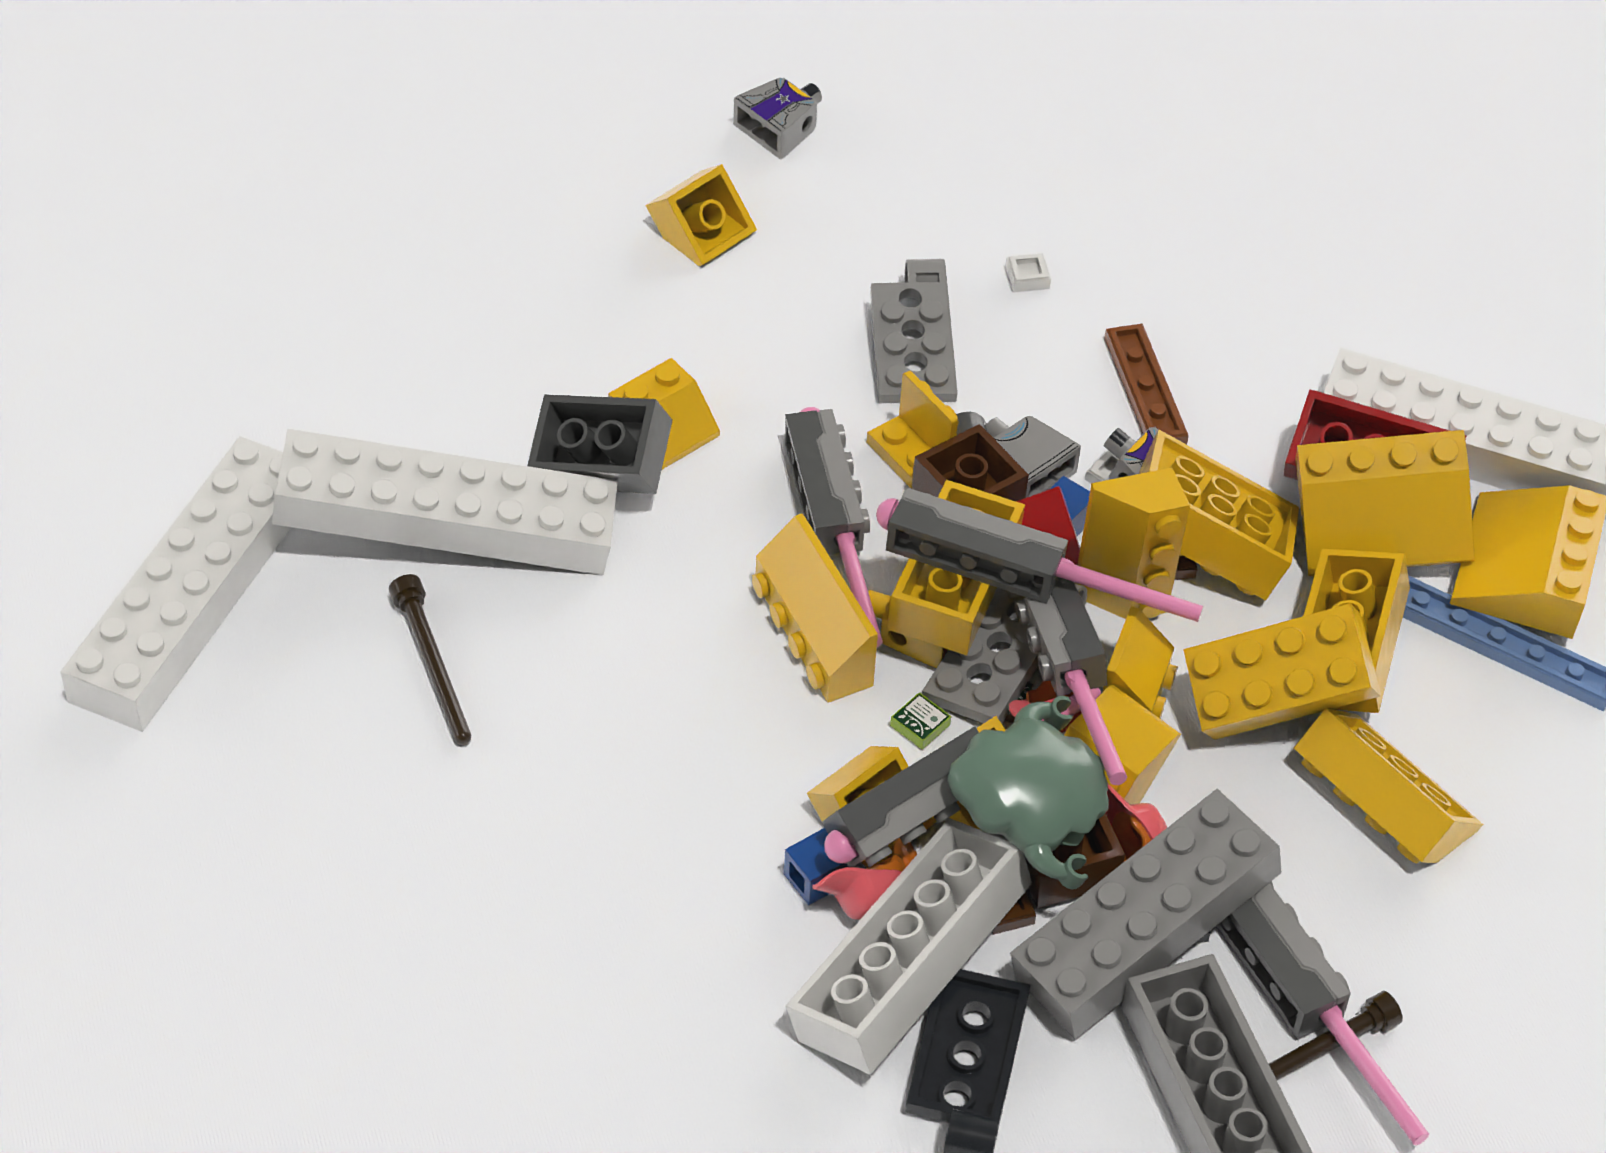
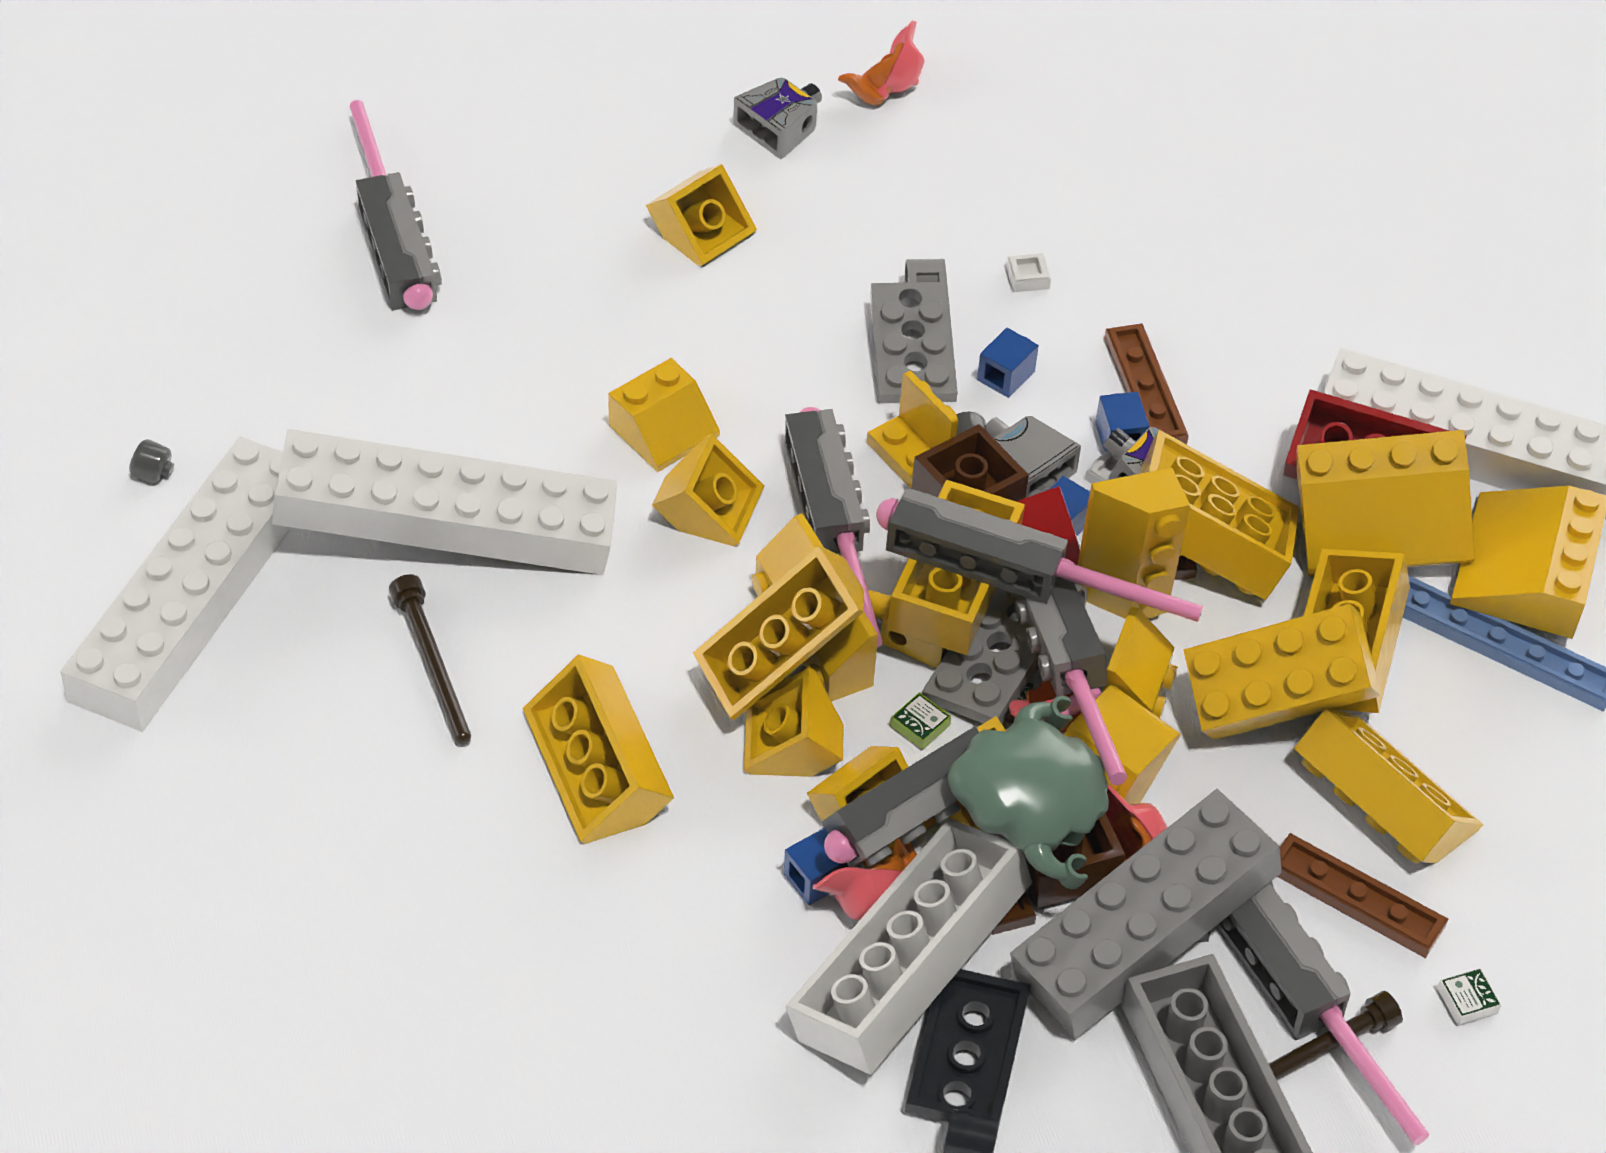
dark grey brick [527,394,672,494] -> none
none -> dark grey piece [129,439,175,484]
none -> piece [349,100,442,311]
none -> yellow slope [522,654,674,844]
none -> yellow slope [652,433,765,546]
none -> yellow slope [692,545,864,720]
none -> yellow slope [744,667,844,777]
none -> hair [838,20,925,105]
none -> blue brick [977,327,1039,398]
none -> blue brick [1095,392,1150,453]
none -> dark orange tile [1277,833,1449,959]
none -> tile [1437,967,1502,1025]

